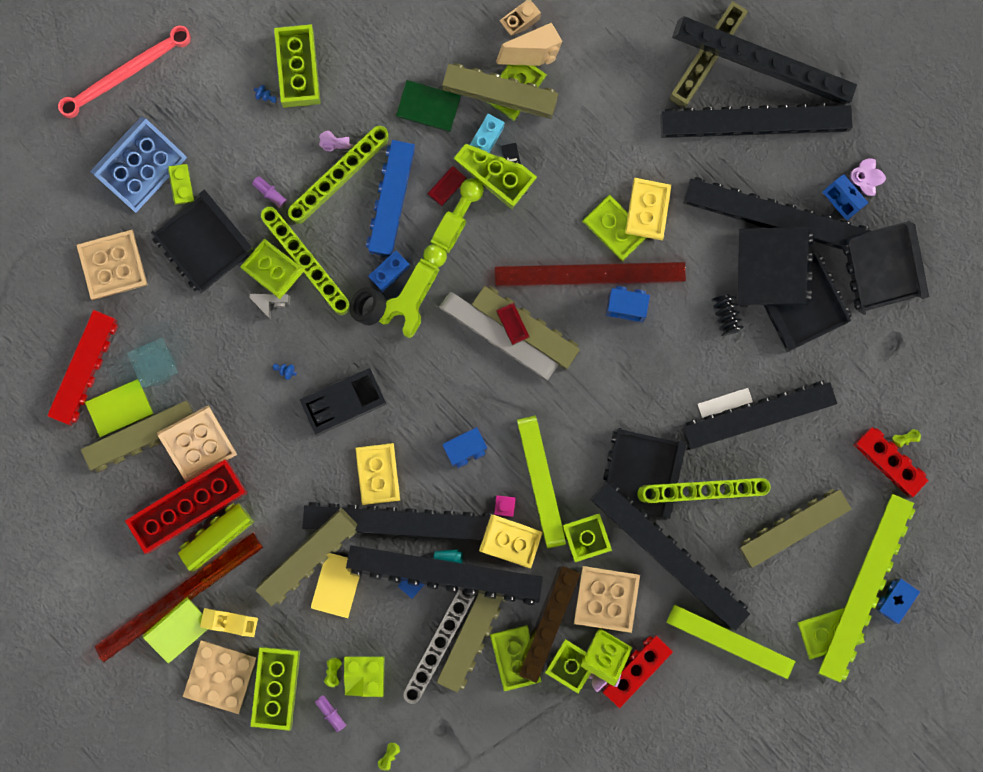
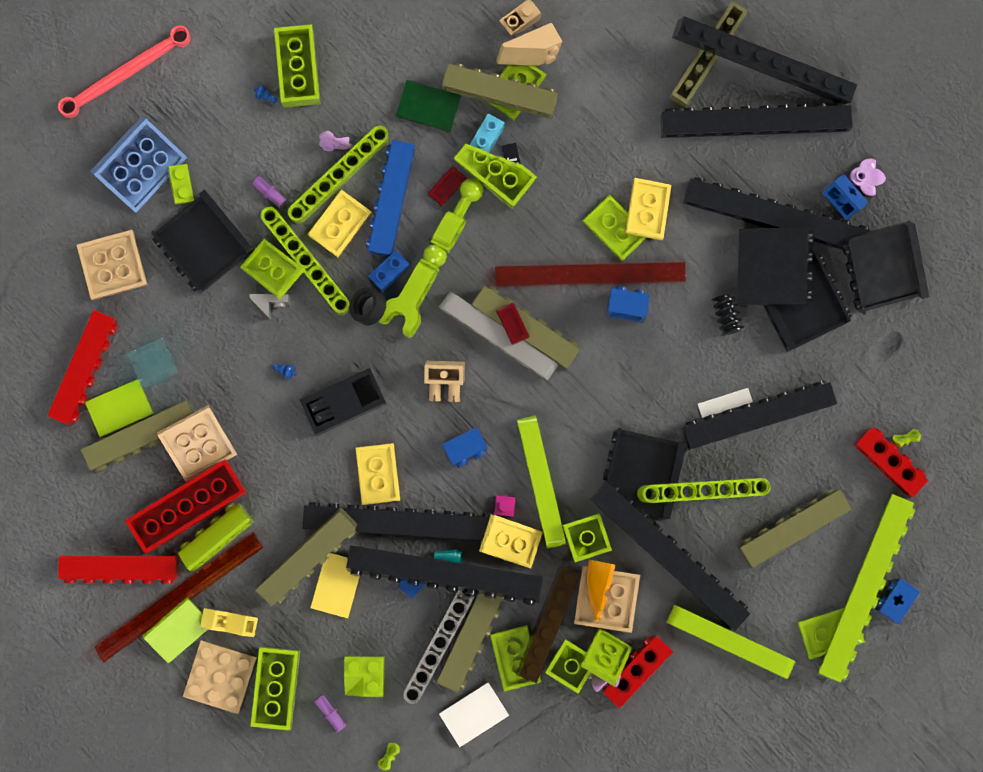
lime piece [324,658,342,687] -> none
none -> red brick [58,556,179,583]
none -> light yellow tile [307,189,372,258]
none -> tan brick [424,361,465,402]
none -> white tile [439,682,509,747]
none -> light orange brick [586,560,615,622]

